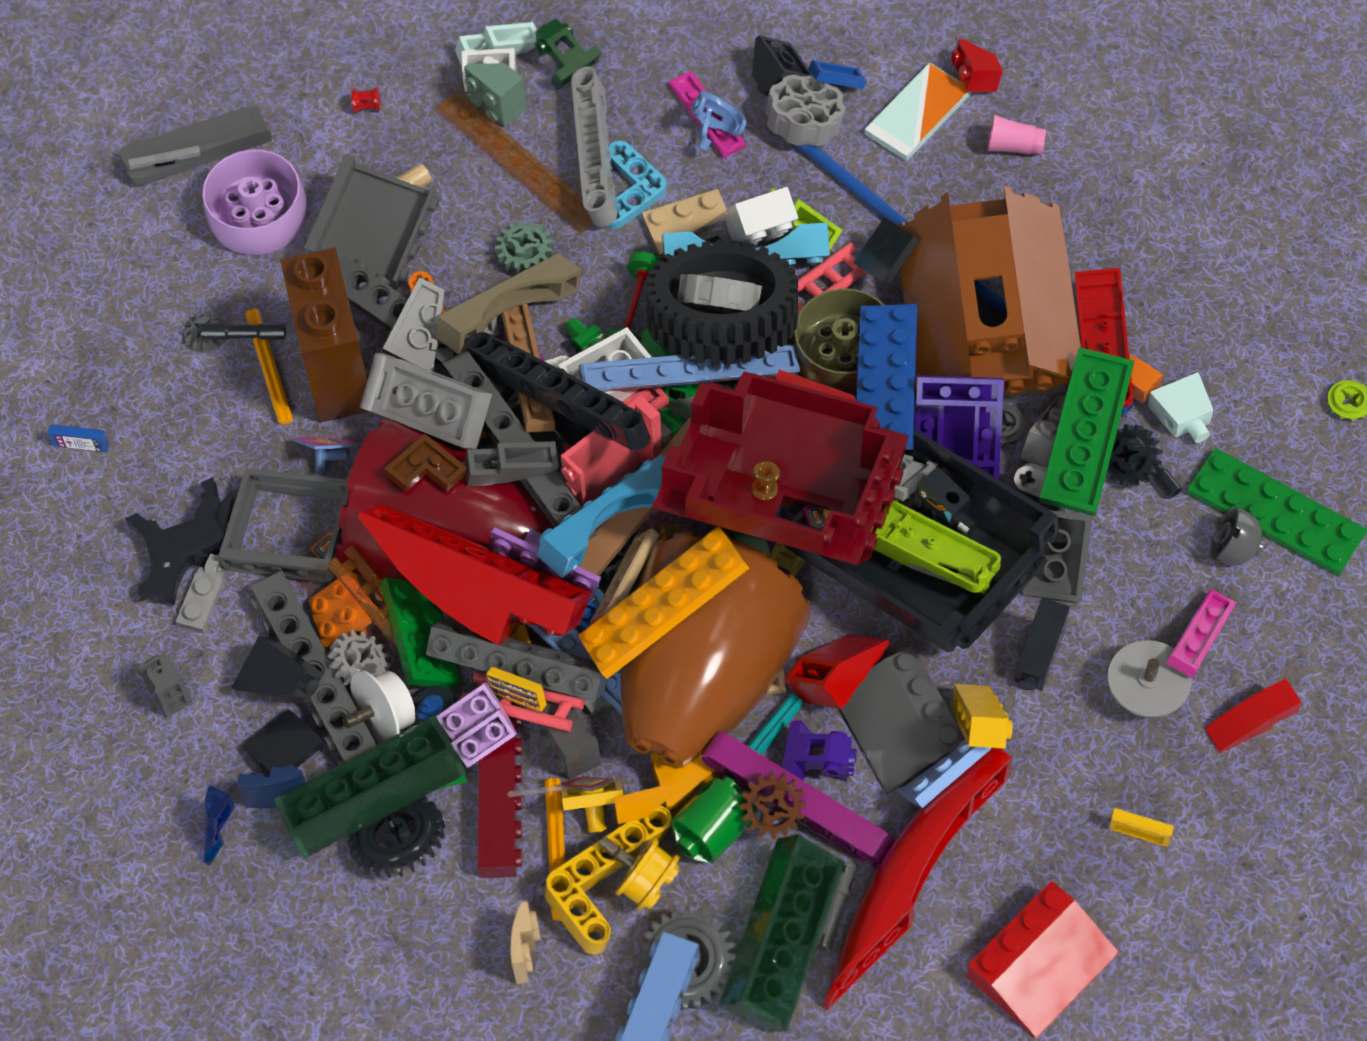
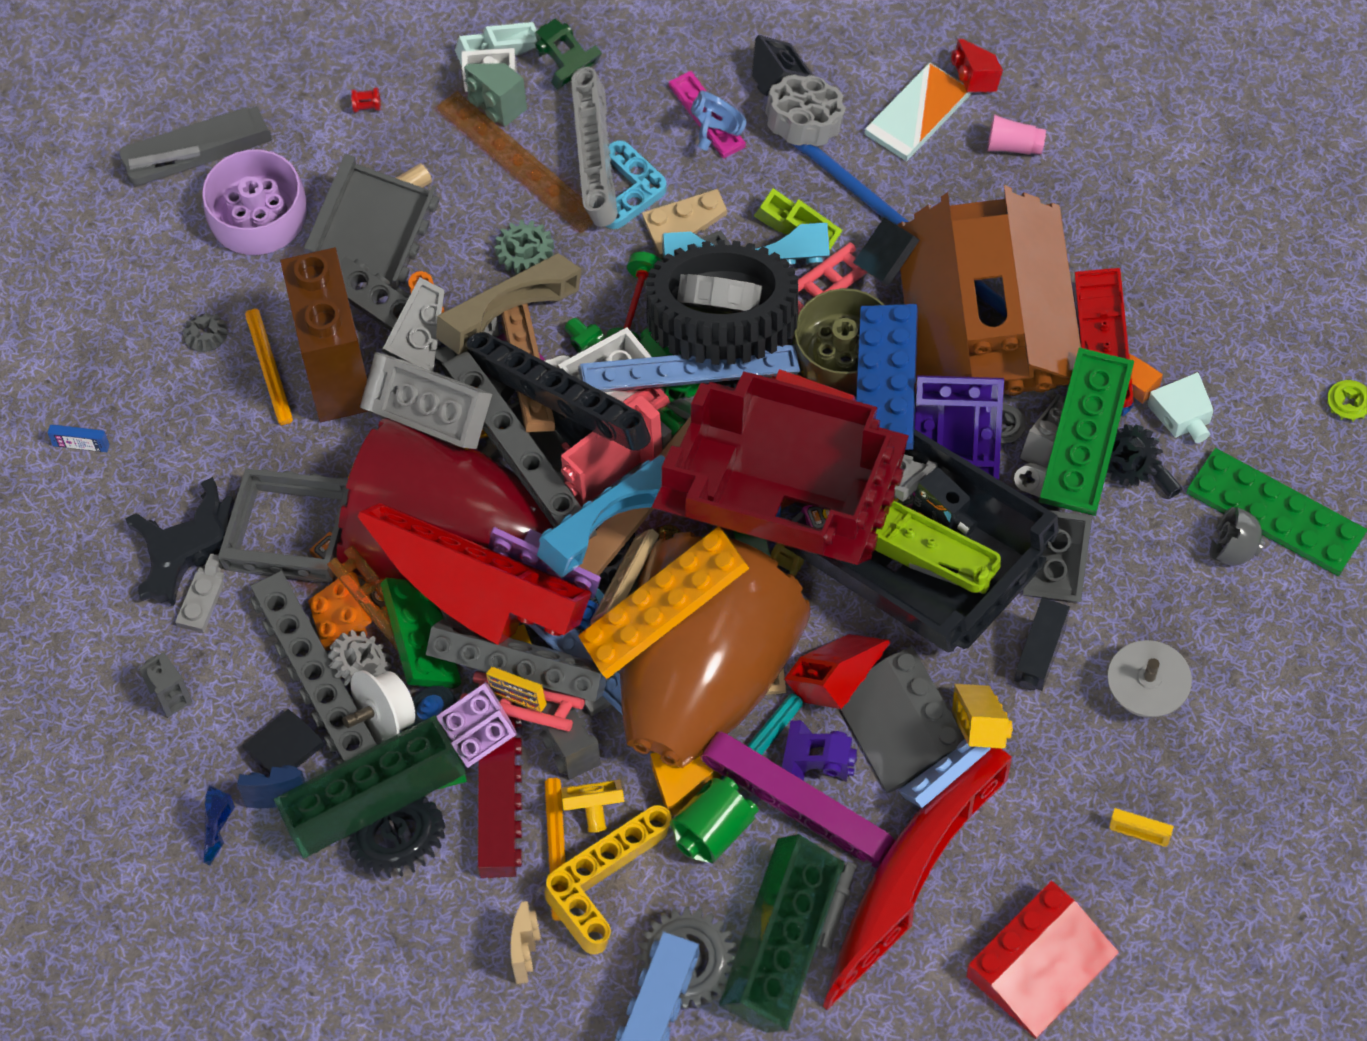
black piece [201,323,286,340] -> none
black slope [232,636,324,699] -> none
medium blue shield [292,437,363,476] -> none
reddish brown plate [384,434,467,492] -> none
dark grey slope [464,442,559,486] -> none
clear piece [507,776,614,797] -> none
yellow wheel [598,836,680,912] -> none
light orange tile [613,785,671,824] -> none
white brick [724,187,798,247] -> none
reddish brown gear [739,771,806,839] -> none
clear yellow bush [752,461,780,500] -> none
blue tile [808,60,867,89] -> none
dark pink tile [1166,589,1236,678] -> none
red slope [1204,678,1302,753] -> none

